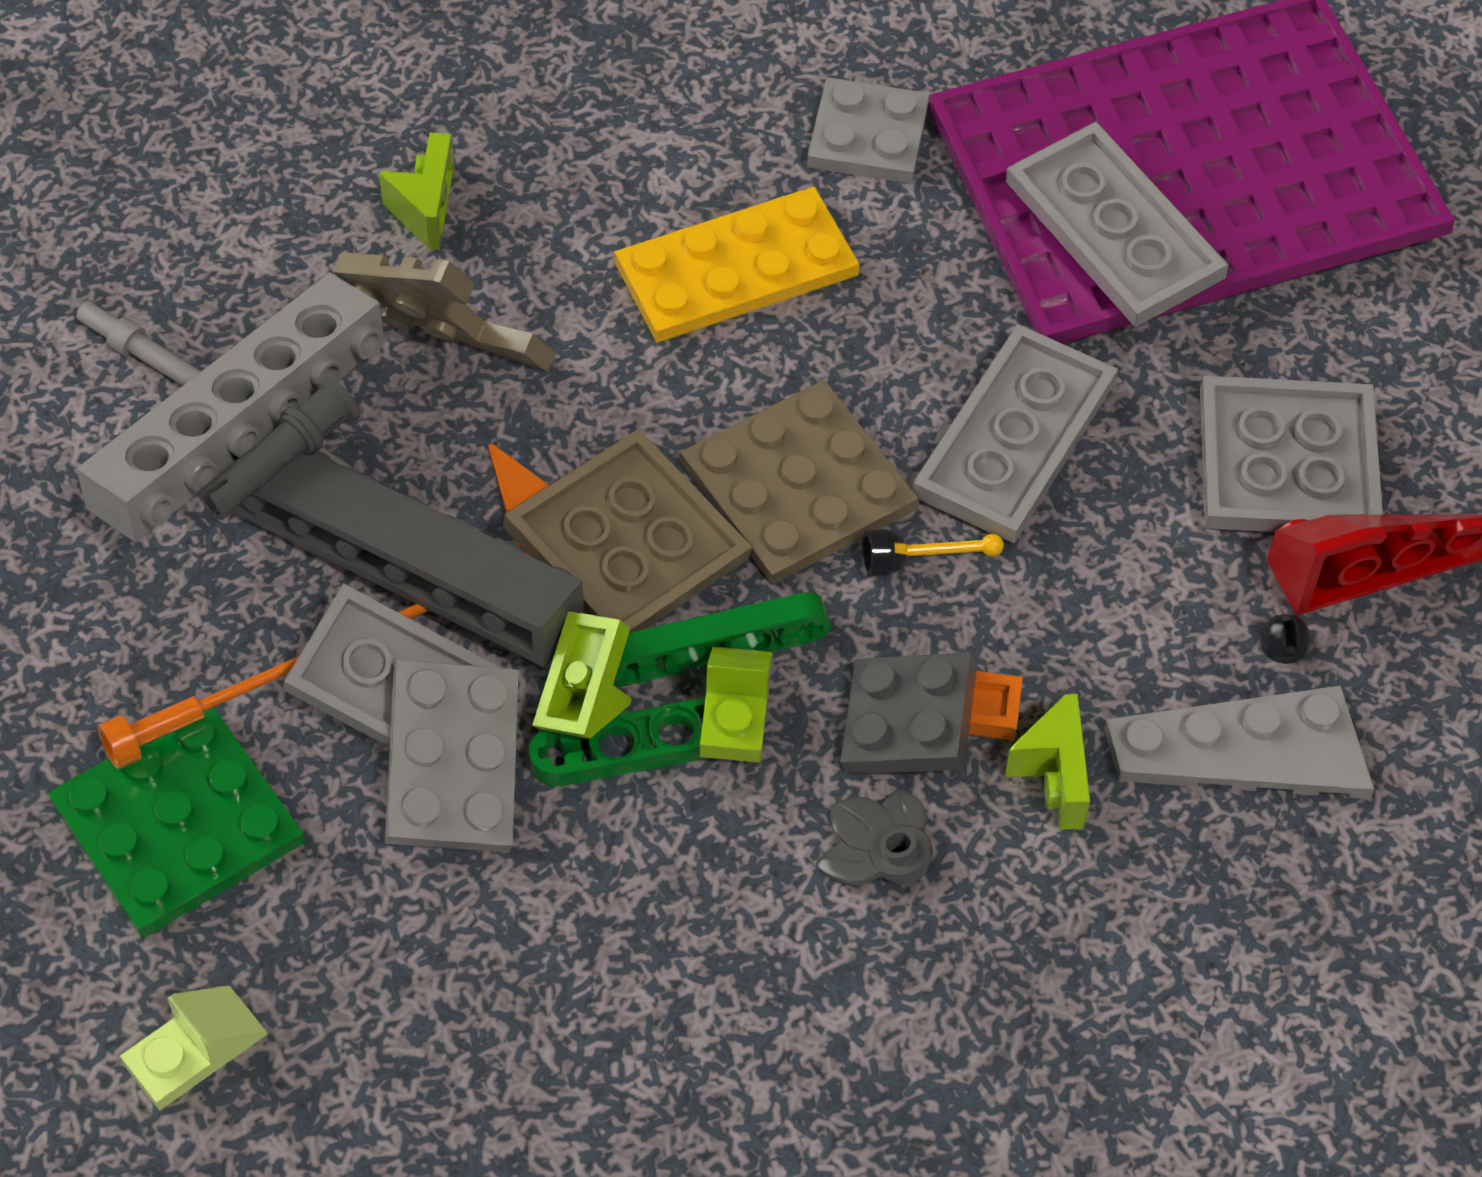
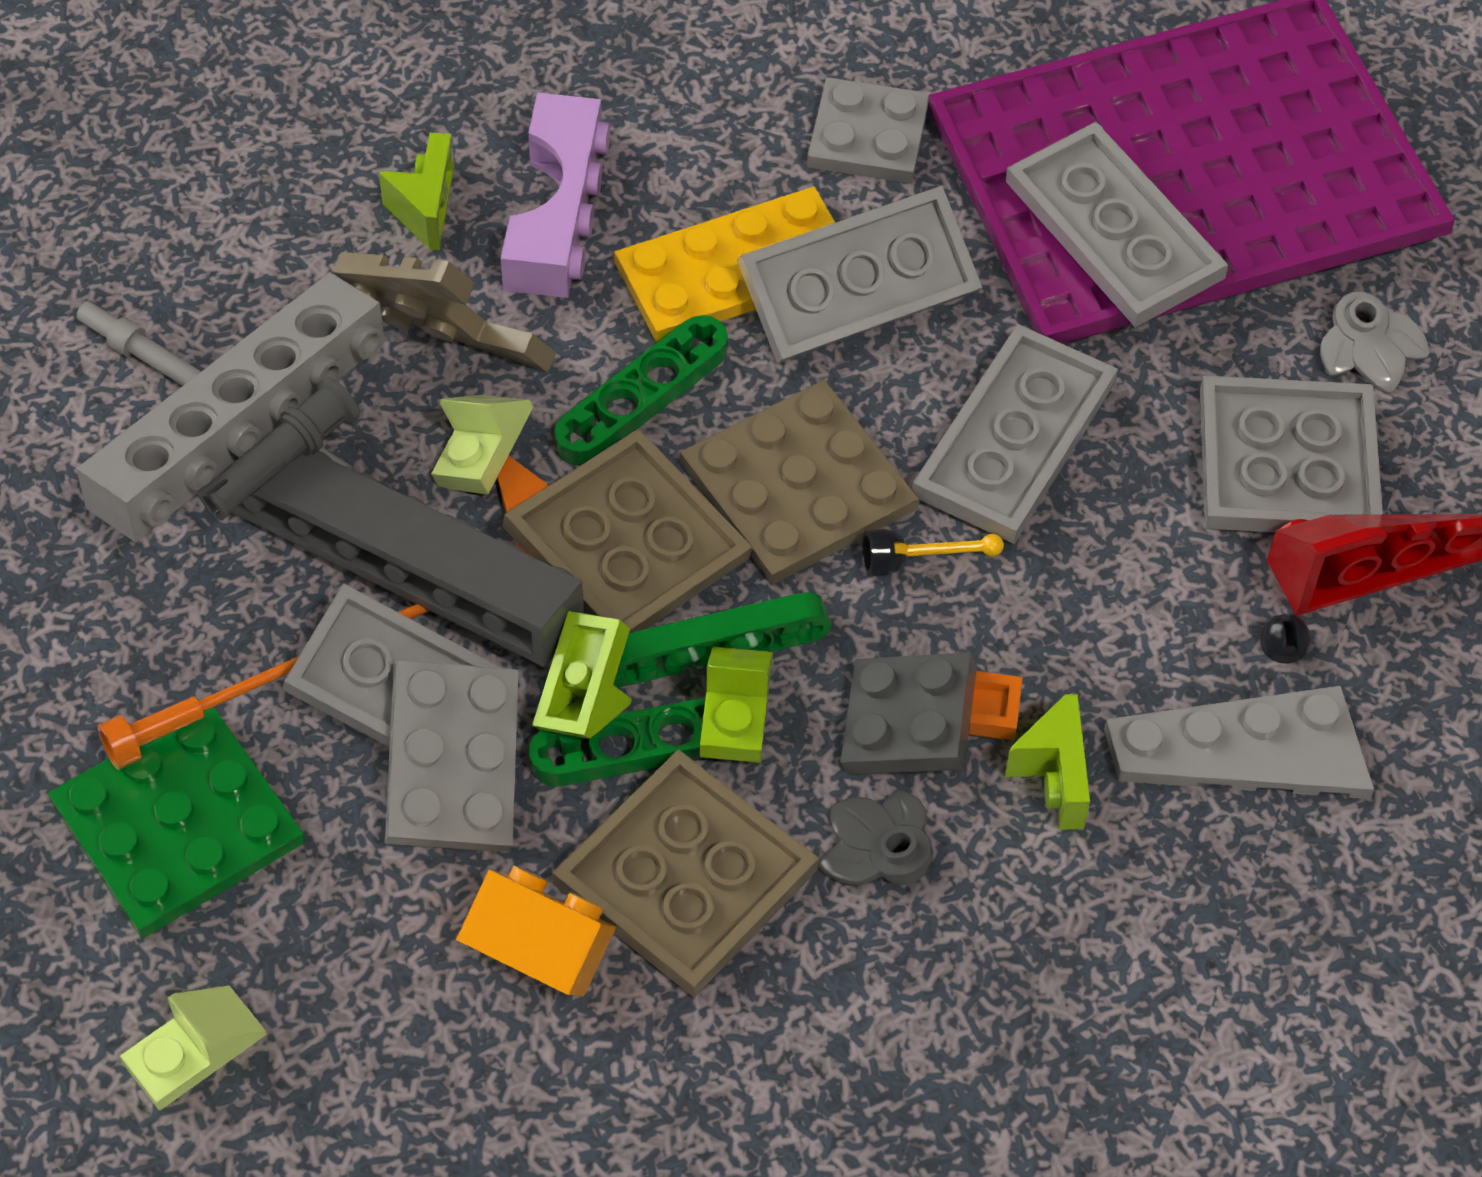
none -> yellowish green slope [431,395,533,494]
none -> light orange brick [456,865,616,997]
none -> lavender arch [500,92,611,298]
none -> dark tan plate [552,749,819,998]
none -> green beam [554,315,728,466]
none -> light grey plate [737,186,982,364]
none -> light grey plate [1320,291,1429,393]

